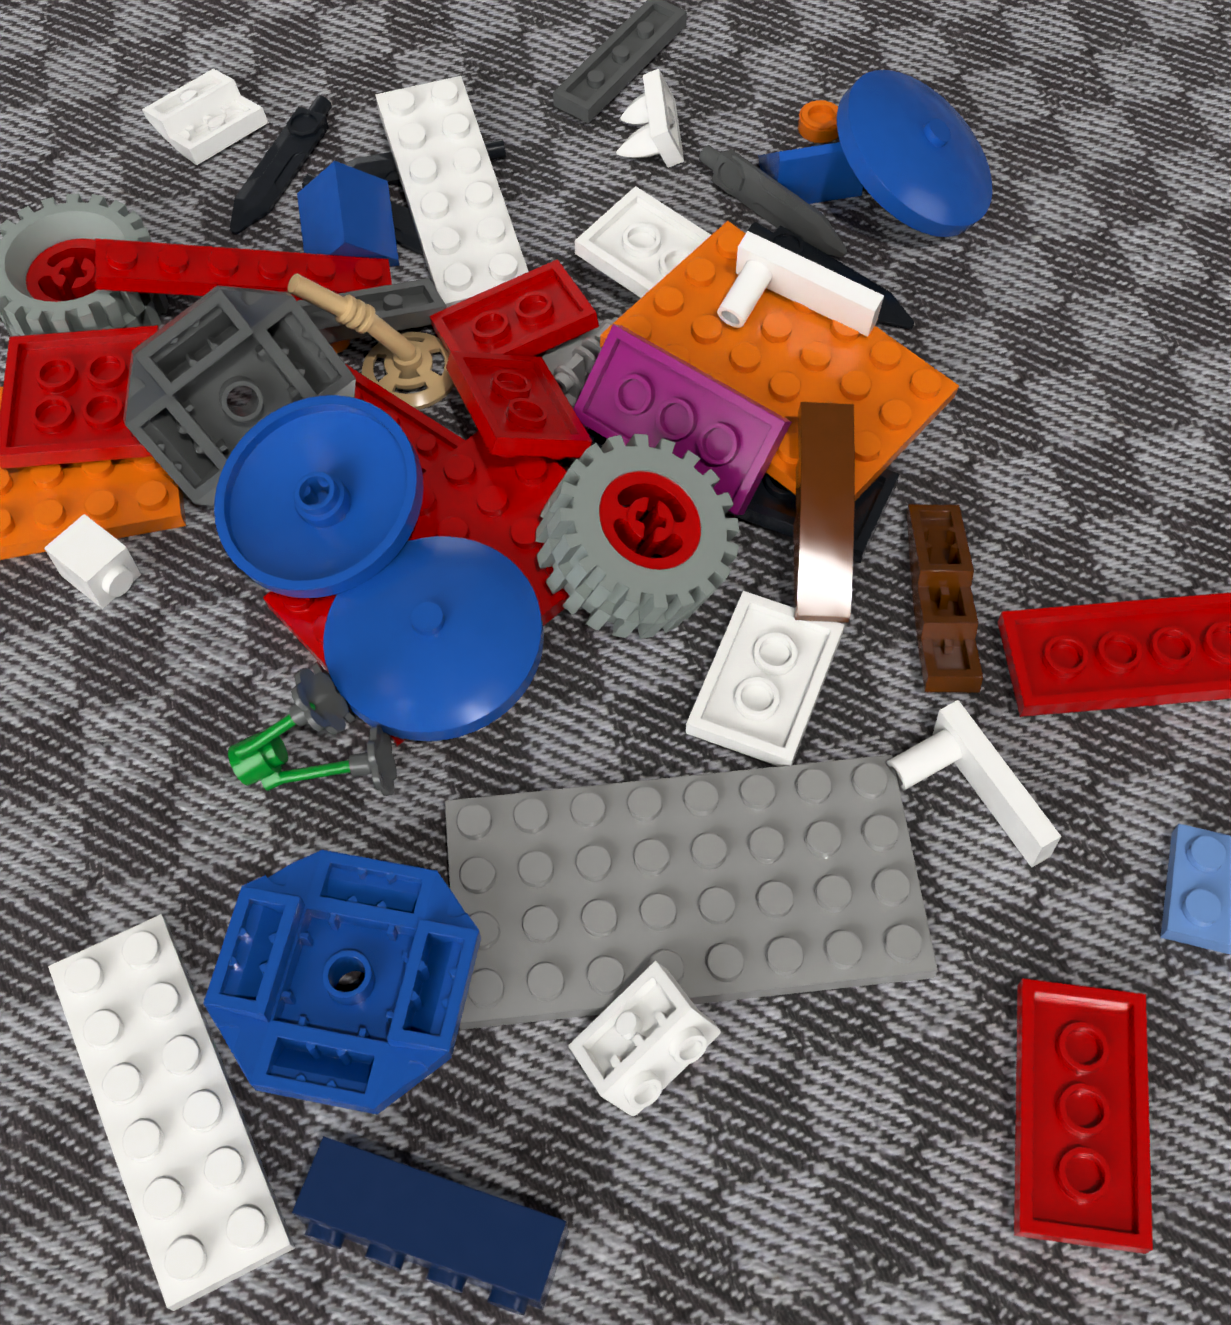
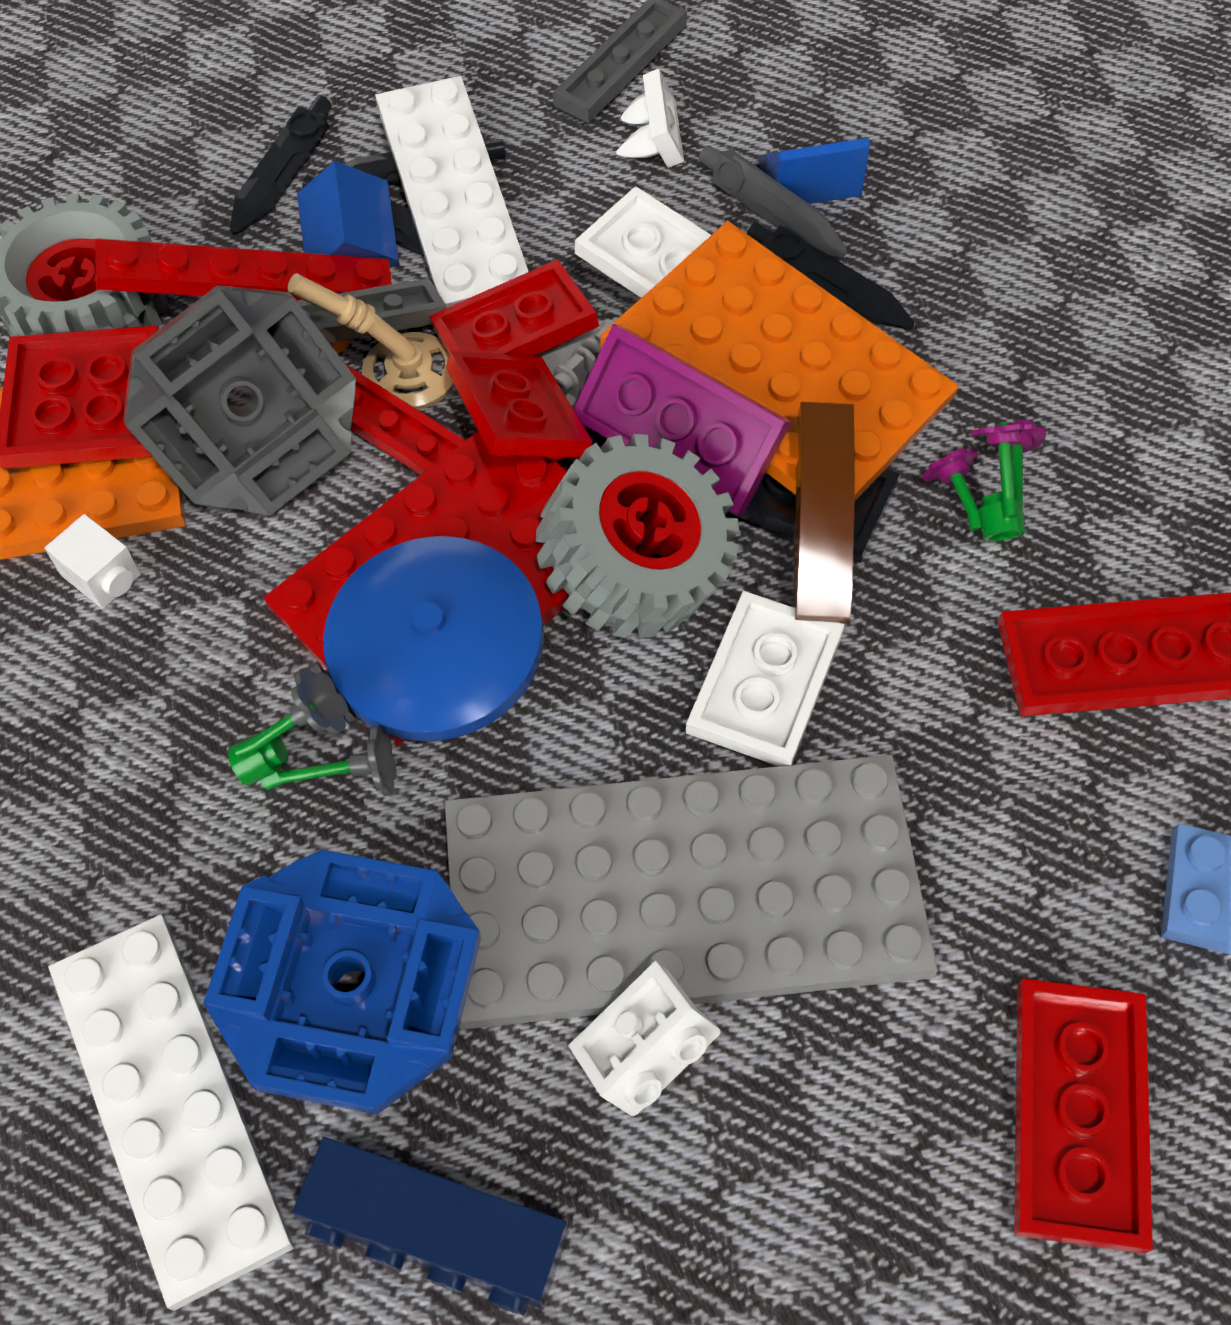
white slope [142,69,269,165] -> none
blue dish [214,395,423,598] -> none
white piece [717,231,884,337] -> none
orange tile [798,100,839,143] -> none
blue dish [837,70,992,237] -> none
white piece [886,700,1061,868] -> none
reddish brown slope [907,504,983,693] -> none
none -> green plant [922,420,1046,542]

